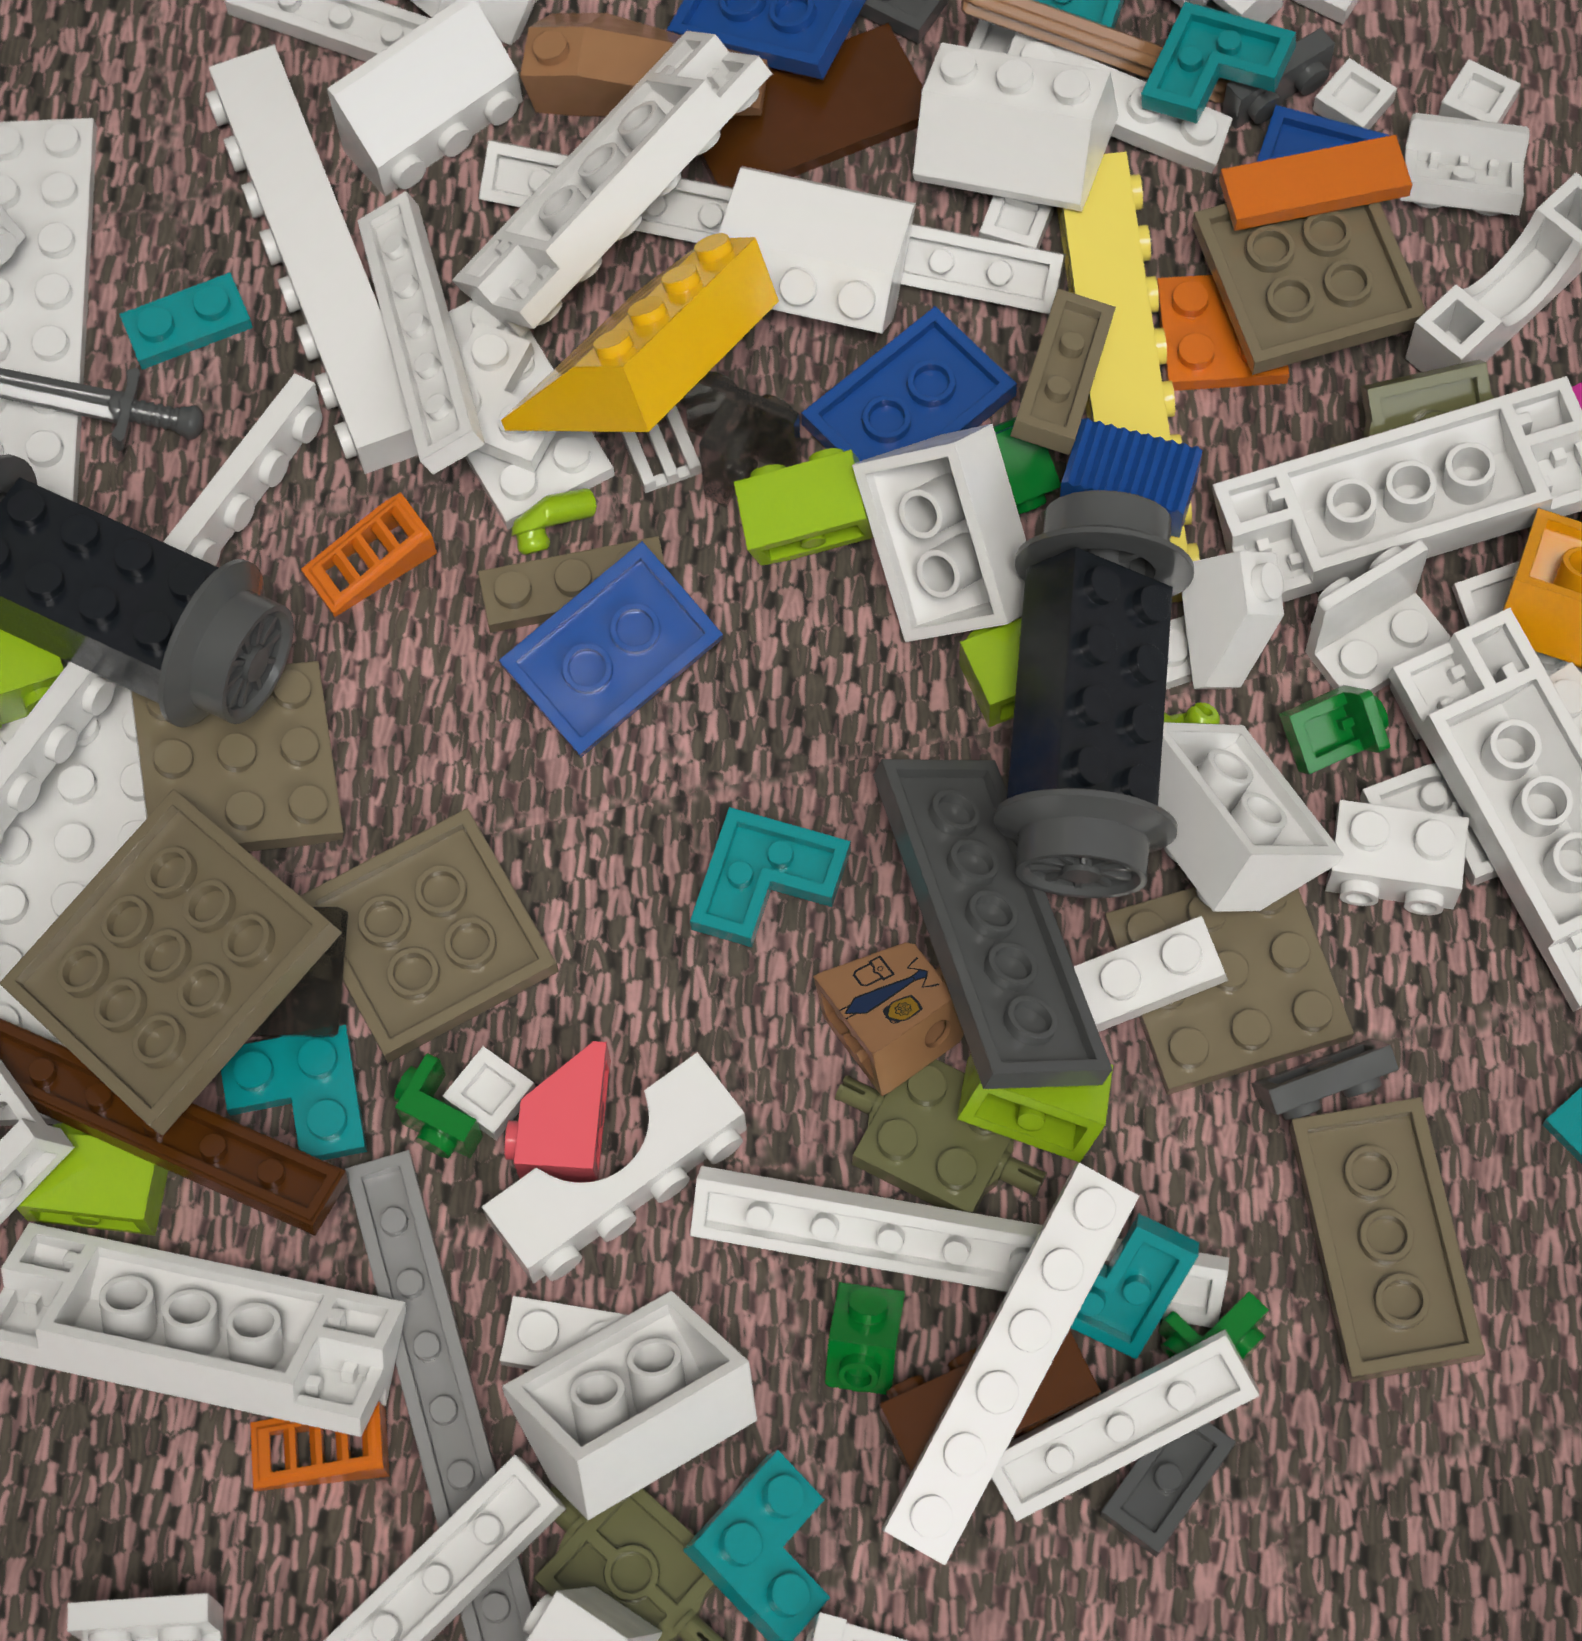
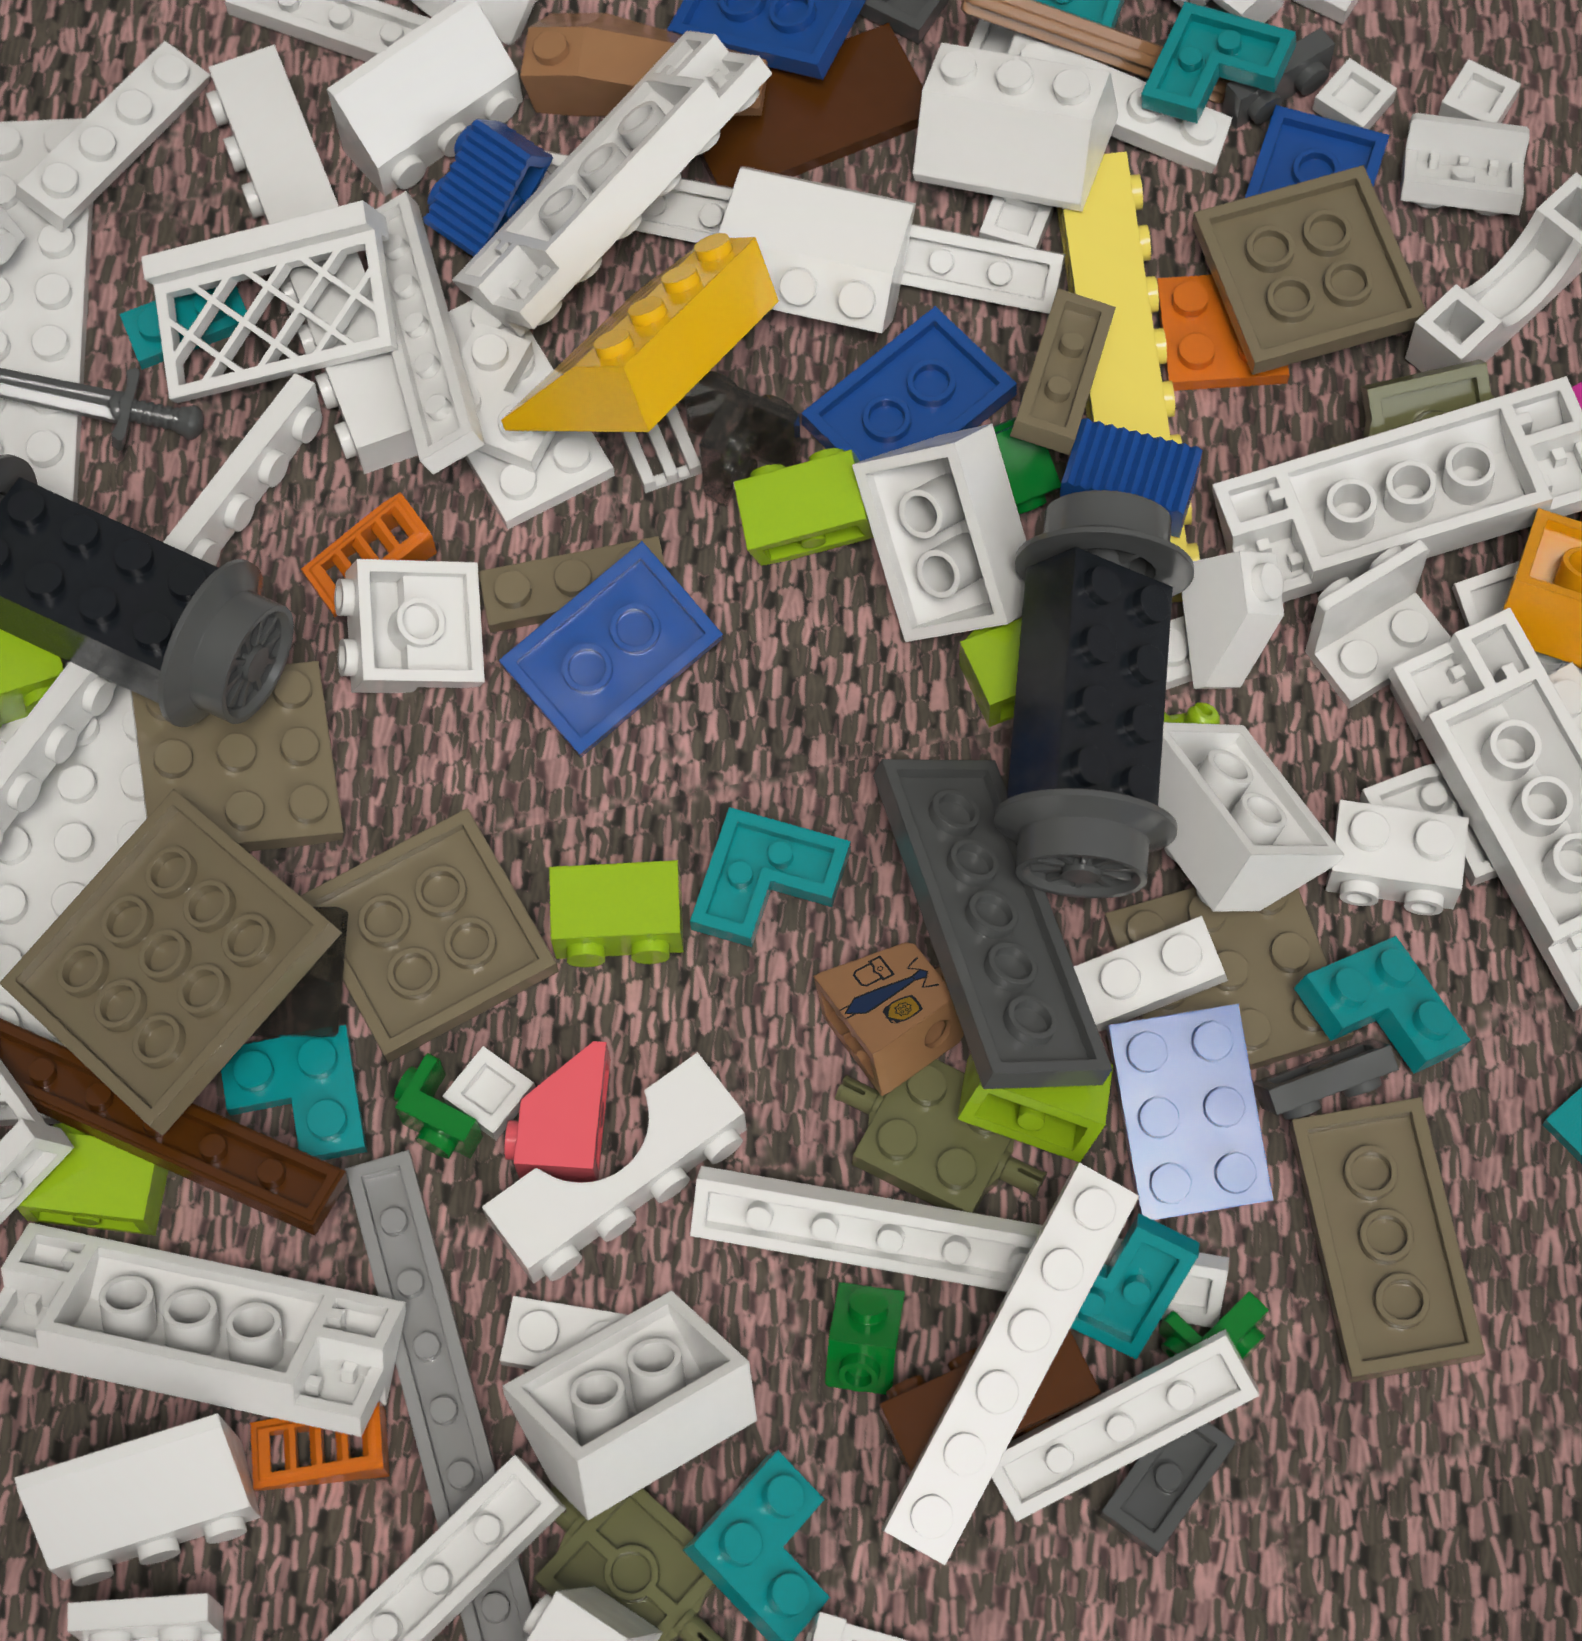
lime arm [511,488,596,555] -> none
orange tile [1219,135,1412,231] -> none
green bracket [1279,685,1390,775] -> none
none -> white slope [14,1413,261,1586]
none -> white plate [16,41,211,232]
none -> white fence [141,200,398,403]
none -> white plate [334,559,485,693]
none -> blue brick [423,119,554,257]
none -> lime brick [549,860,684,967]
none -> plate [1106,1004,1274,1220]
none -> teal plate [1294,936,1471,1074]

